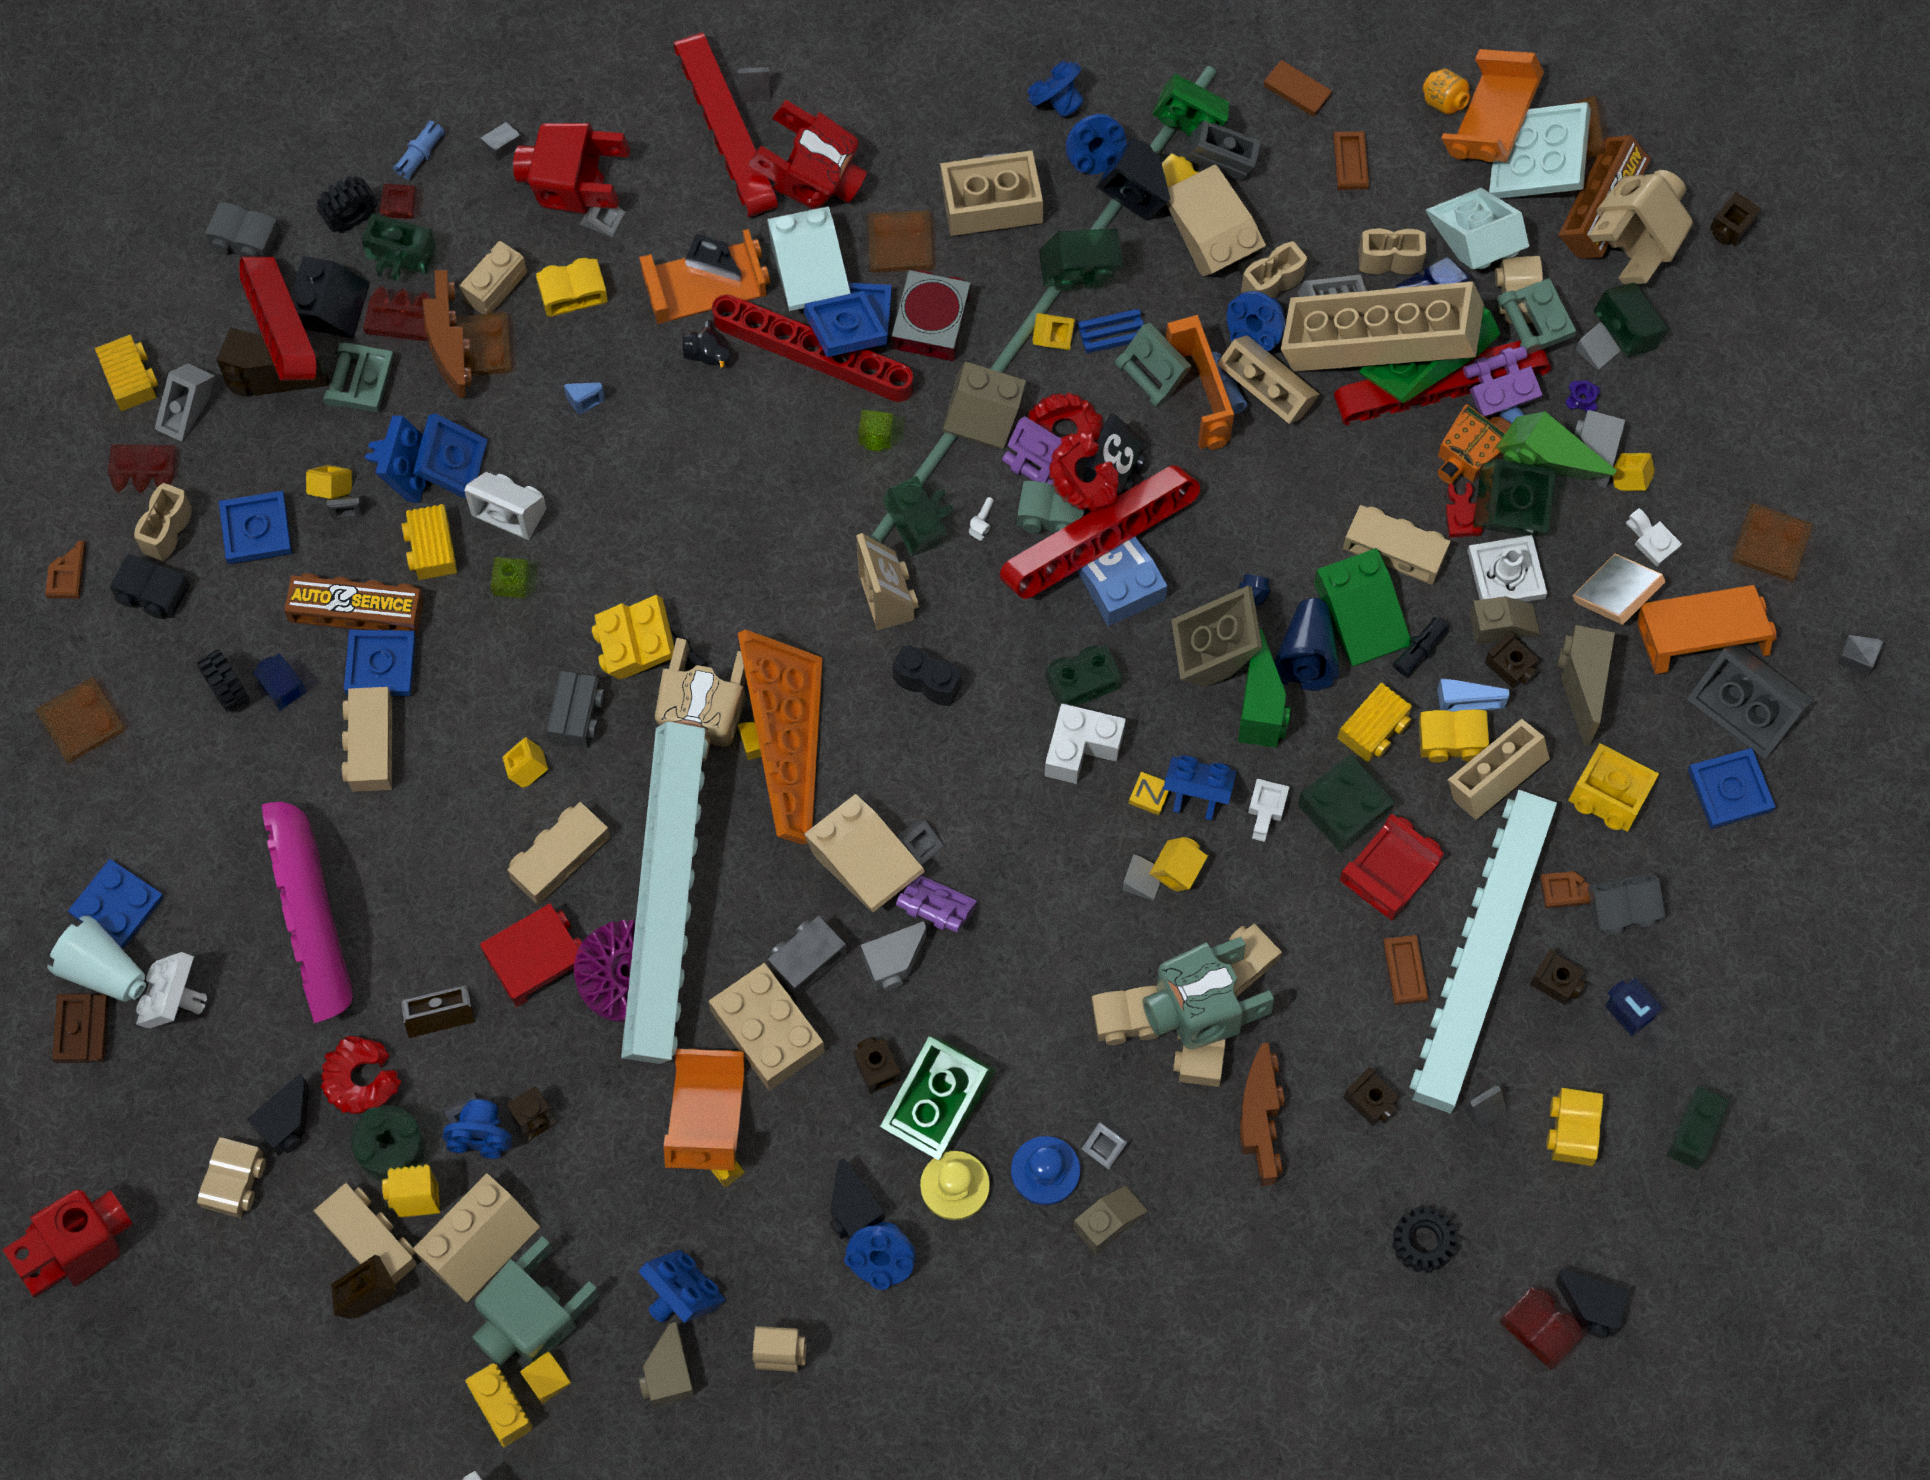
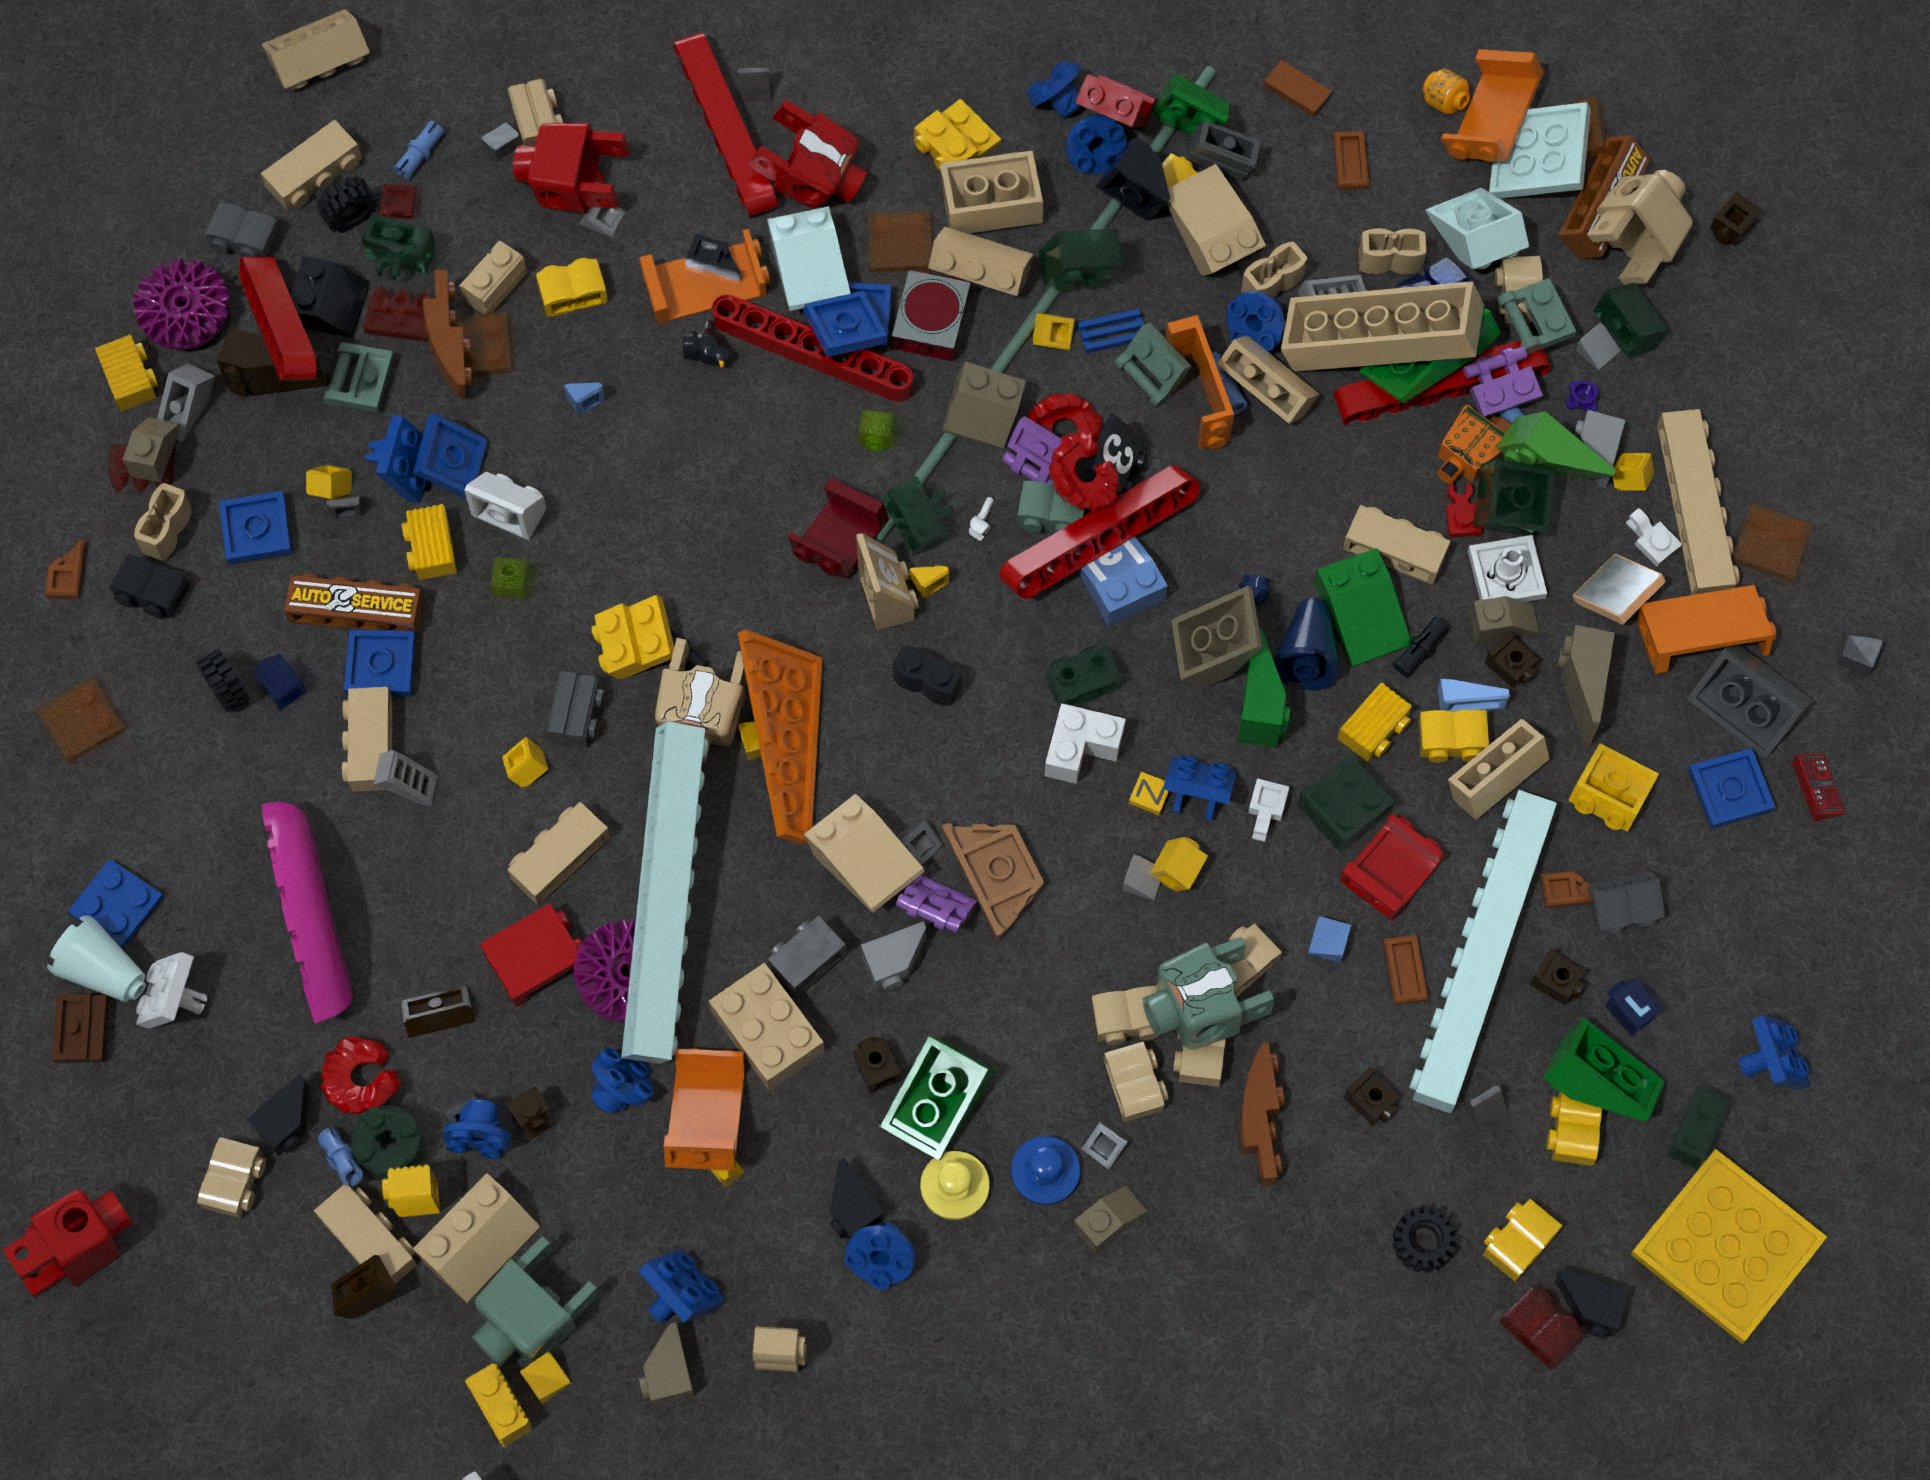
none -> dark tan slope [123,417,180,483]
none -> magenta wheel [133,257,230,350]
none -> tan slope [261,9,370,90]
none -> tan brick [261,120,362,212]
none -> medium blue pin [318,1128,363,1186]
none -> light grey slope [373,750,438,807]
none -> tan brick [508,79,563,146]
none -> blue plate [592,1047,654,1113]
none -> dark red panel [788,478,889,579]
none -> yellow slope [909,565,949,598]
none -> yellow plate [914,99,1001,172]
none -> tan brick [928,226,1033,296]
none -> medium nougat wing [942,823,1044,940]
none -> red panel [1075,75,1158,127]
none -> tan brick [1103,1042,1168,1123]
none -> medium blue slope [1308,916,1351,963]
none -> yellow brick [1483,1199,1562,1282]
none -> green slope [1543,1018,1665,1122]
none -> yellow plate [1630,1149,1827,1344]
none -> tan brick [1657,409,1739,595]
none -> blue plate [1739,1015,1810,1090]
none -> slope [1792,753,1846,822]

